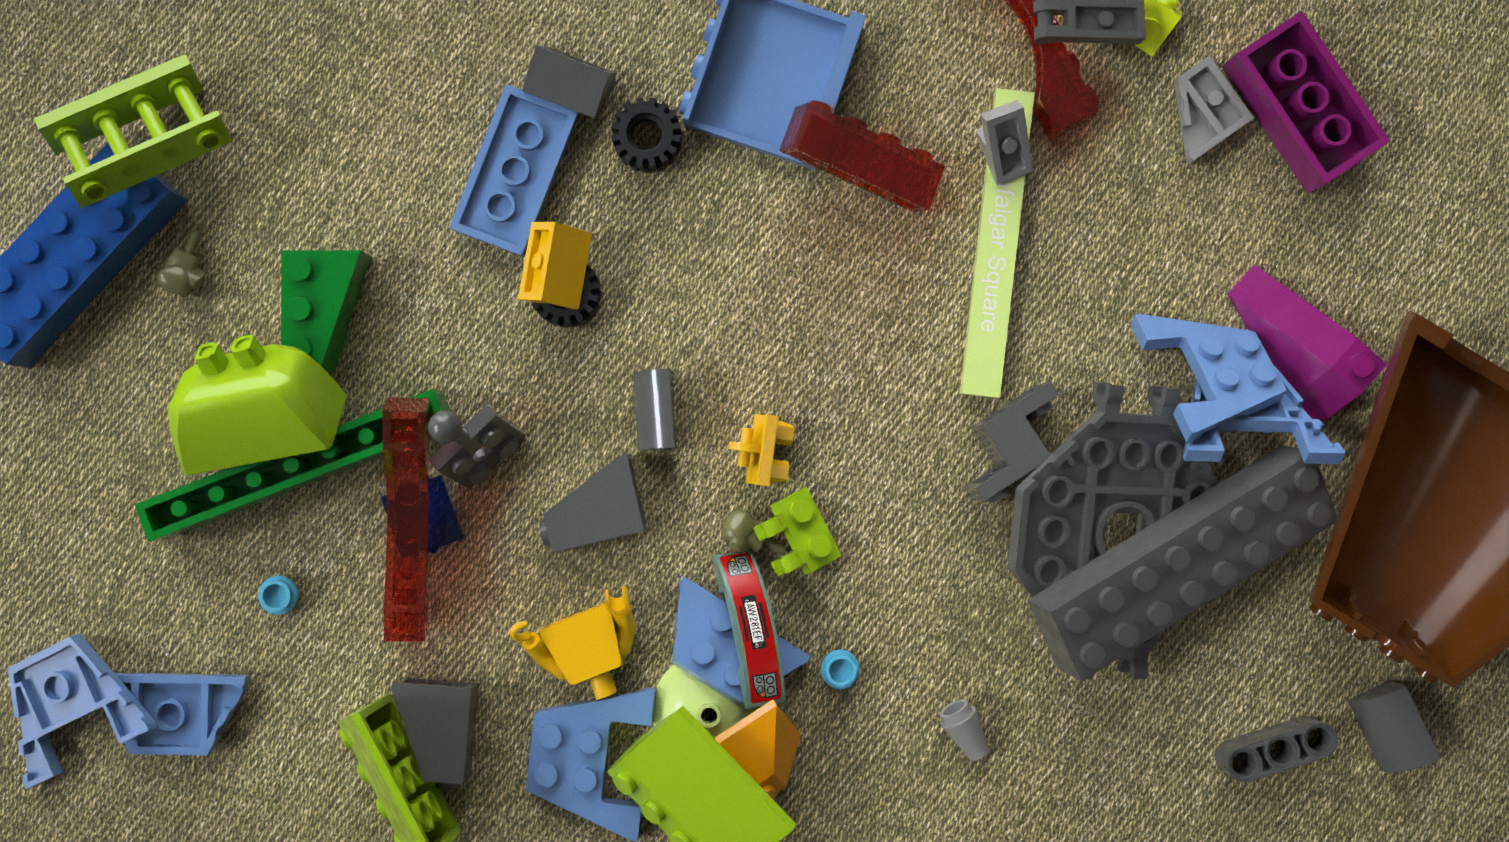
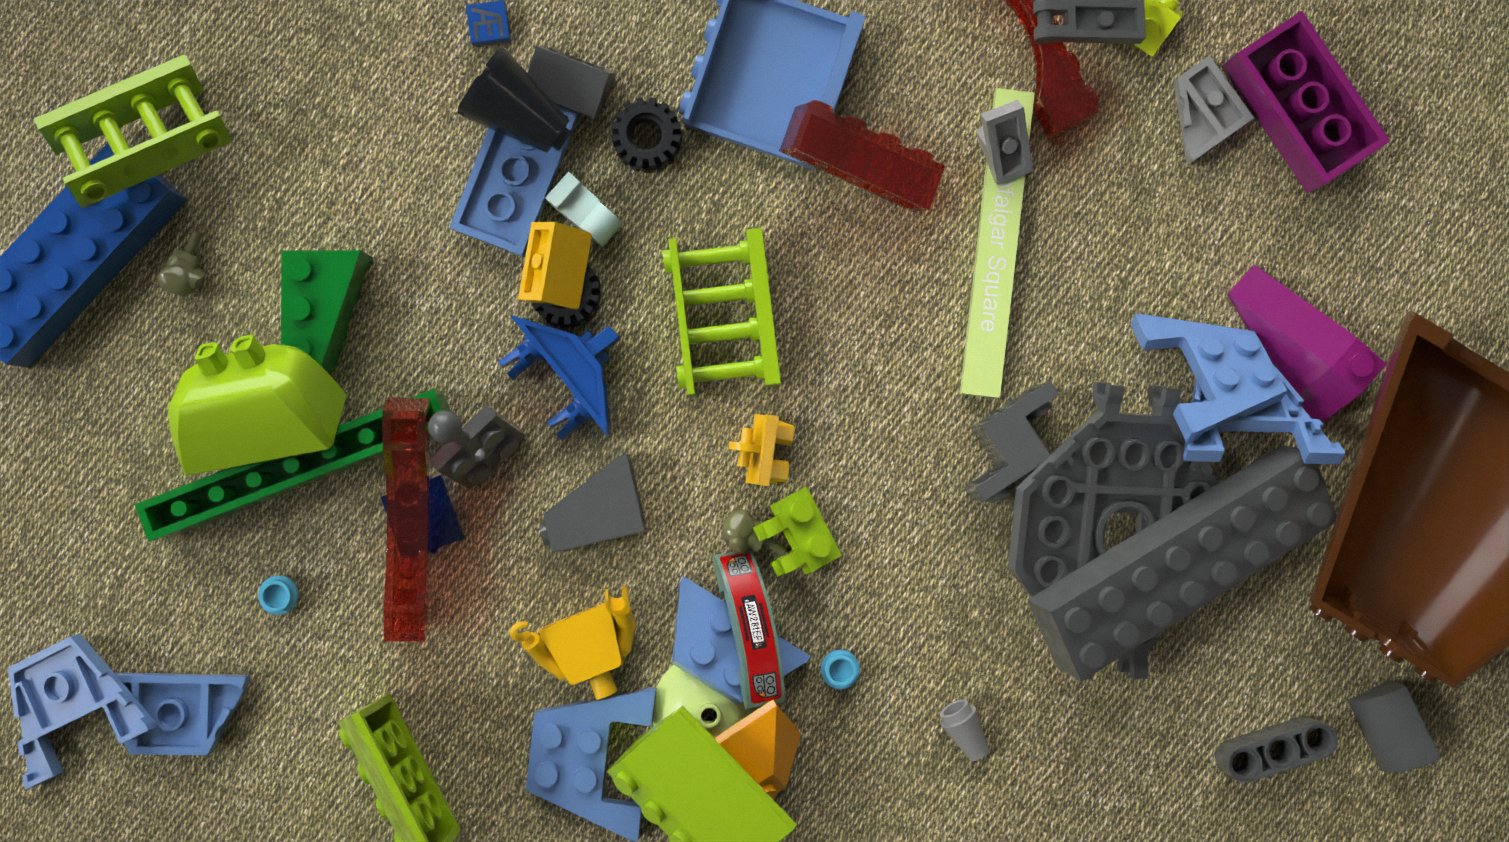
dark grey slope [391,677,479,790] -> none
dark grey brick [633,368,677,451] -> none
none -> black cone [457,47,571,153]
none -> blue tile [466,0,511,47]
none -> blue connector [498,314,620,441]
none -> light aqua leg [545,172,623,247]
none -> lime fence [662,228,781,397]

